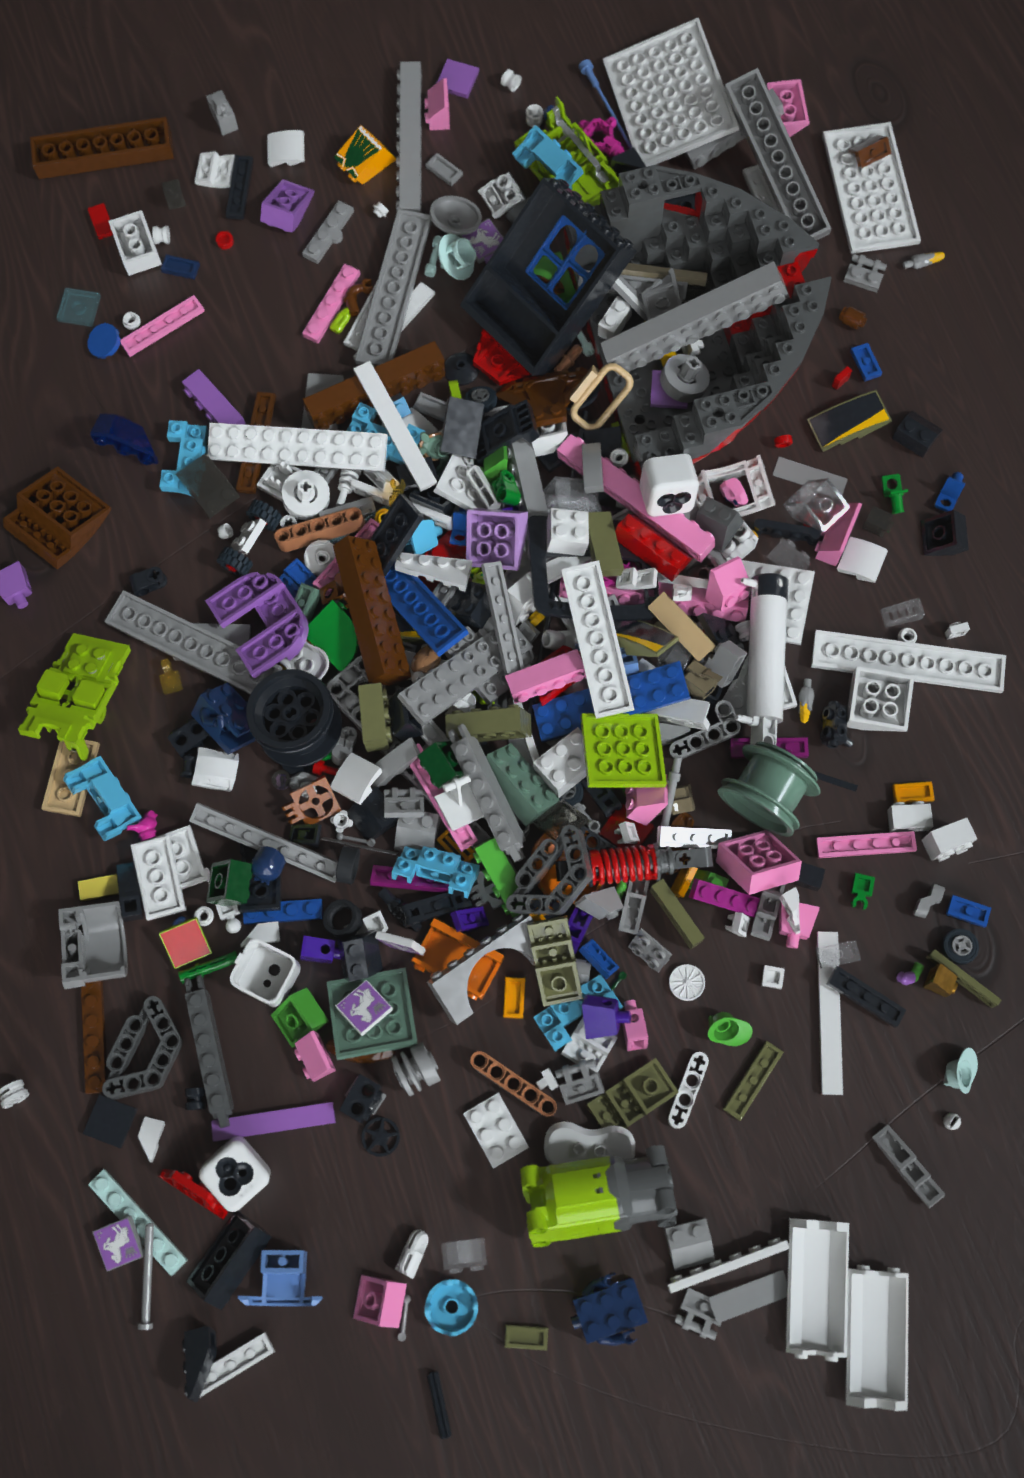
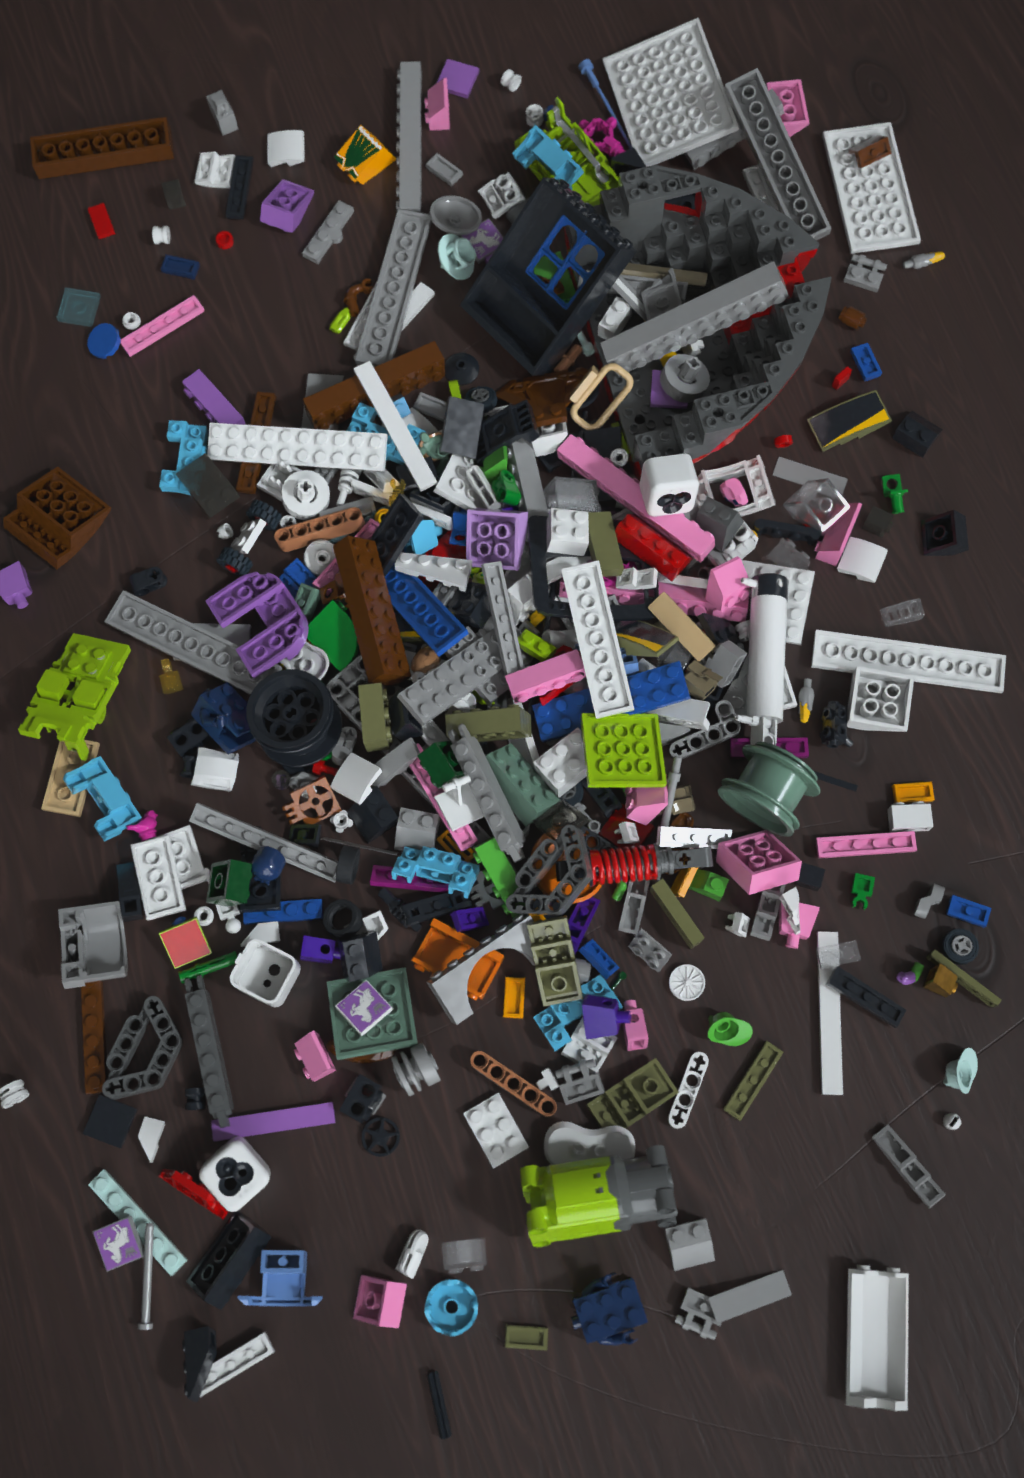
light yellow tile [78,874,119,901] -> none
clear blue brick [90,413,158,465] -> none
white brick [109,210,162,275] -> none
bright green slope [271,988,329,1048] -> none
bright pink plate [302,264,360,344] -> none
light grey hinge [336,833,375,847] -> none
white plate [373,202,389,218] -> none
white tile [375,931,426,956] -> none
light grey plate [384,787,424,818] -> none
light grey hinge [398,1295,411,1341] -> none
light aqua bar [424,235,442,277] -> none
red wing [473,329,531,386] -> none
light grey slope [574,887,624,920] -> none
light grey slope [582,442,604,494] -> none
white plate [667,1237,790,1293] -> none
white slope [672,583,692,601] -> none
magenta plate [689,878,760,917] -> none
white plate [761,965,785,989] -> none
white panel [786,1218,849,1362] -> none
white plate [898,628,917,643] -> none
white brick [922,818,977,862] -> none
blue bracket [934,472,965,512] -> none
white plate [945,622,970,640] -> none
none -> lime plate [518,629,557,662]

